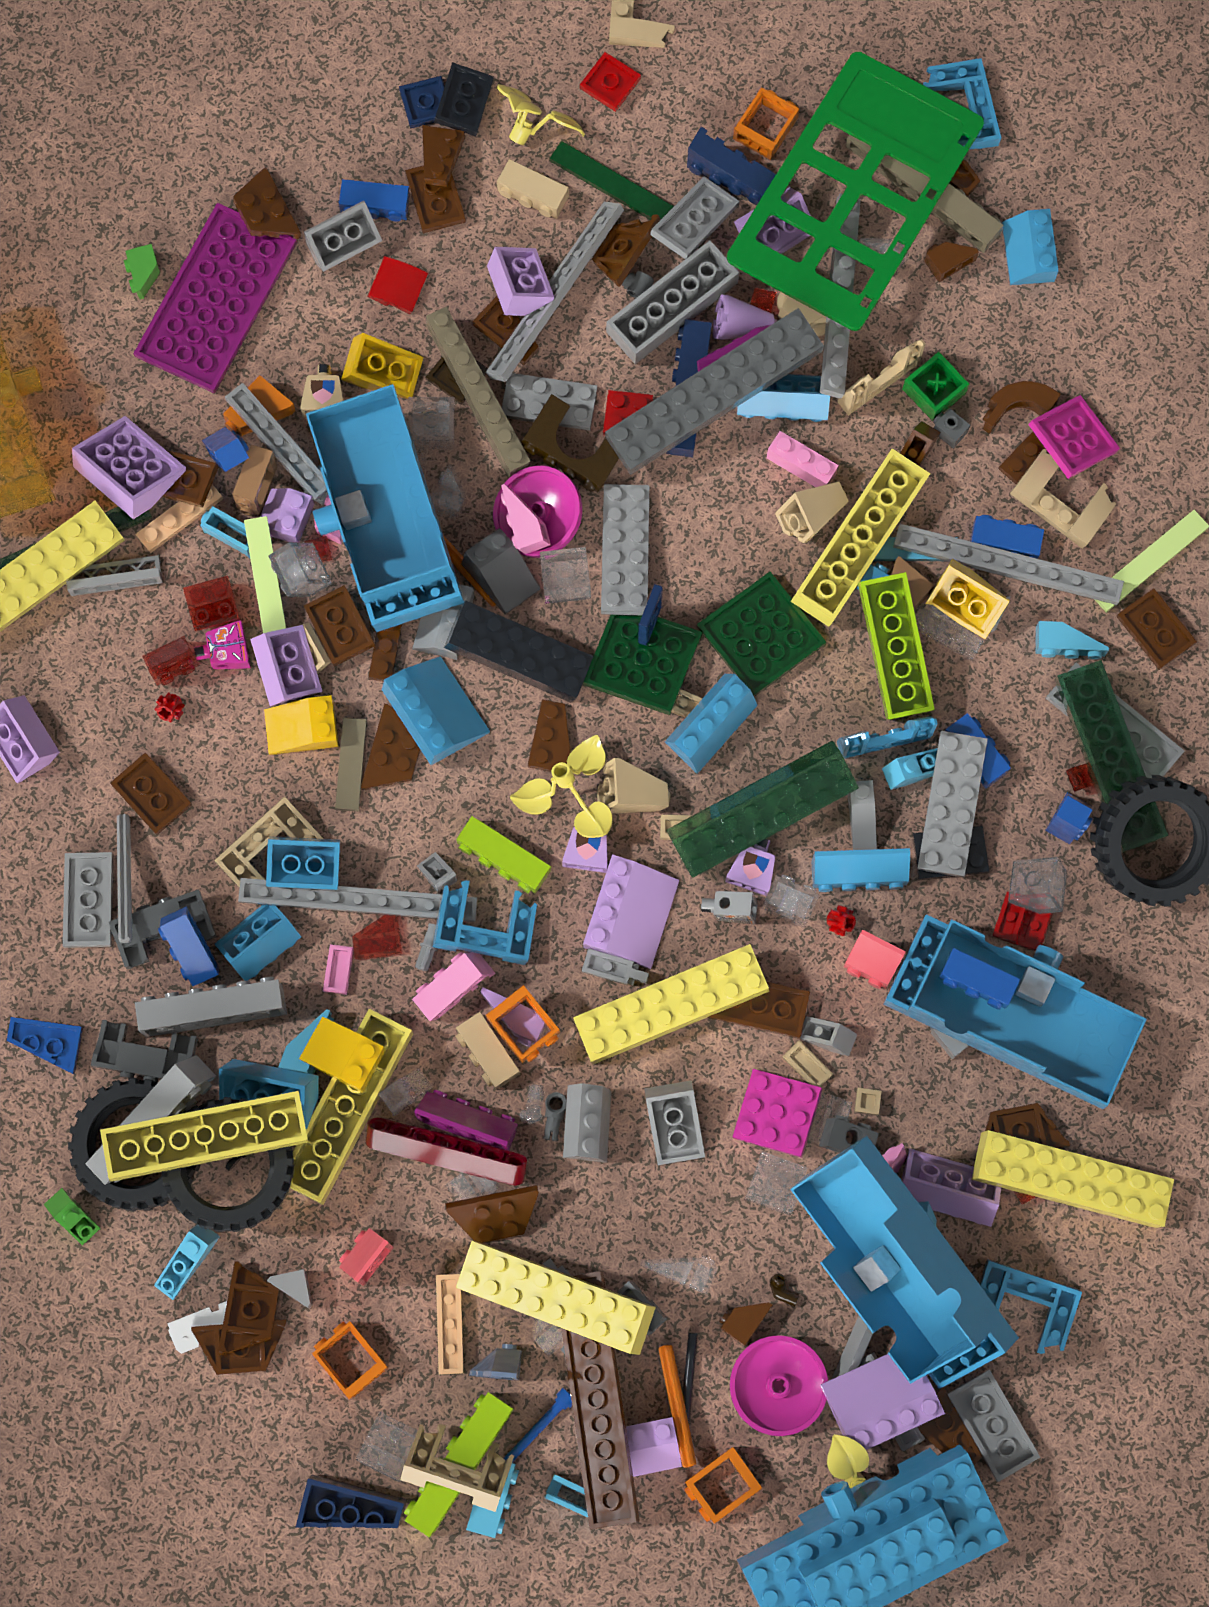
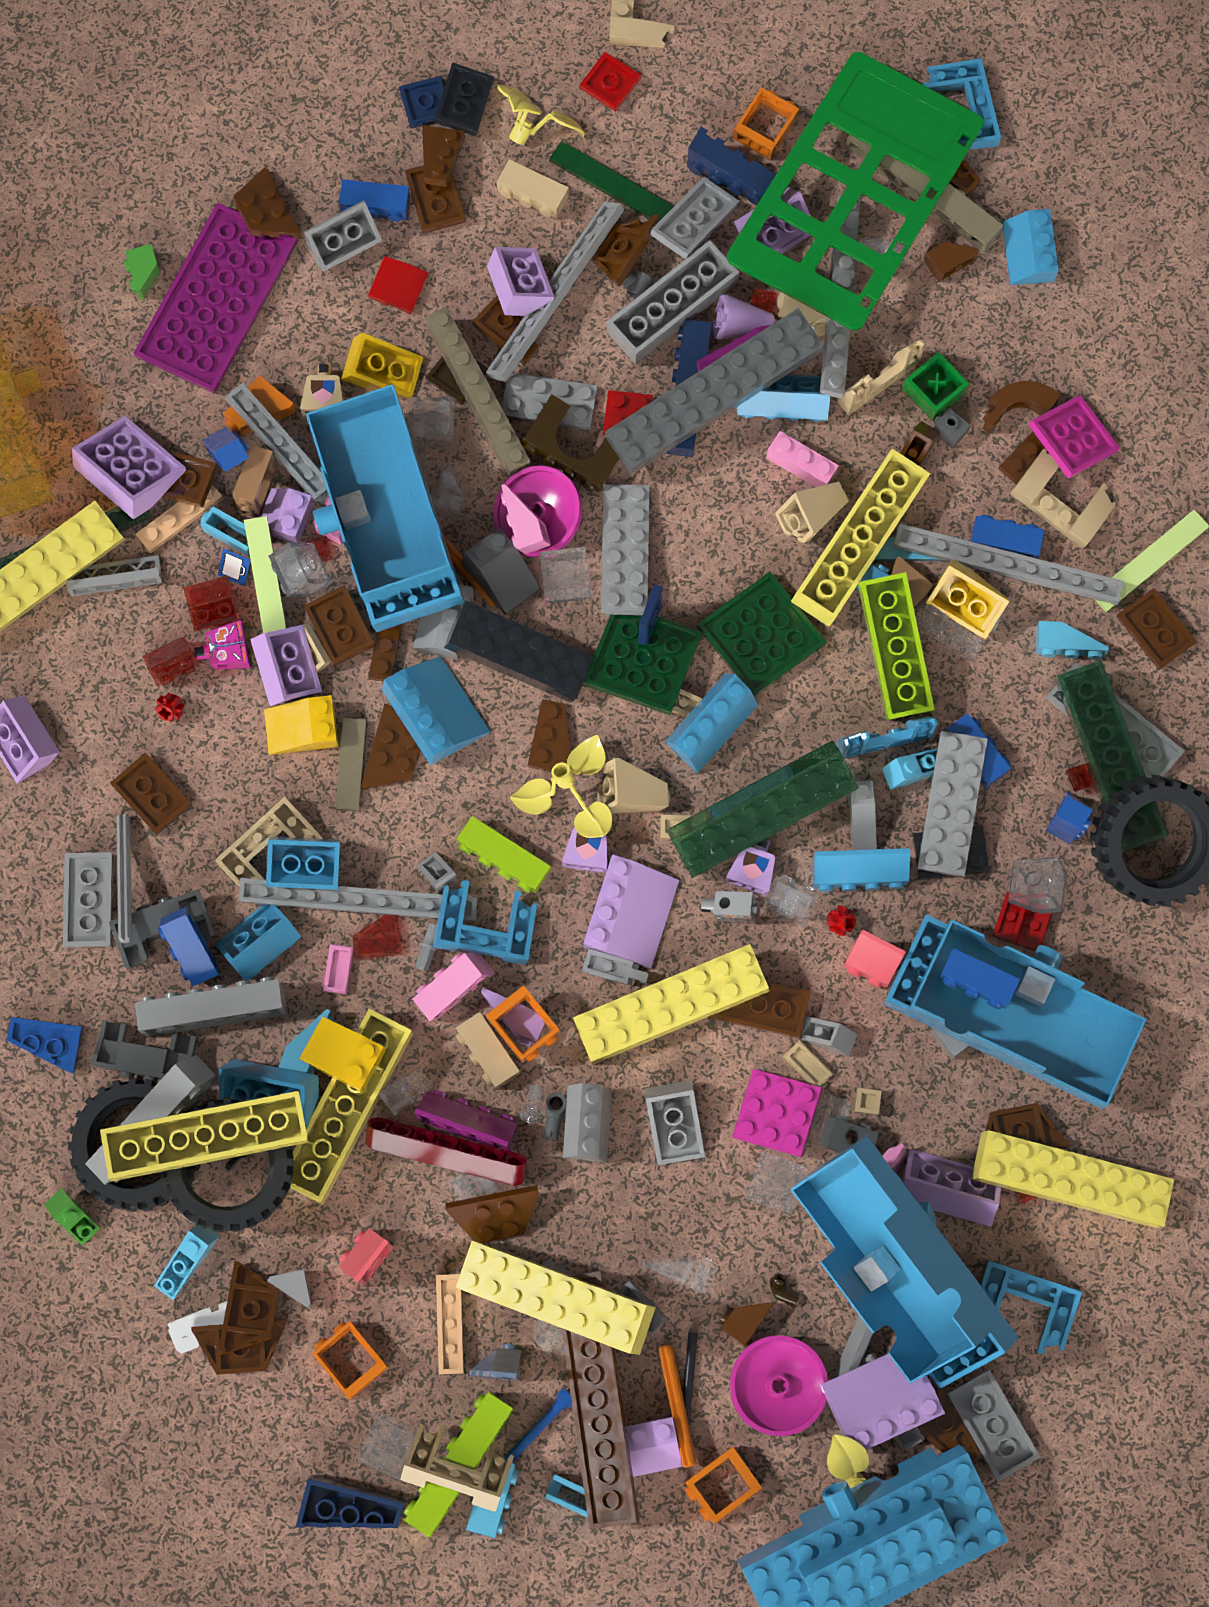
none -> sticker [218,548,250,586]

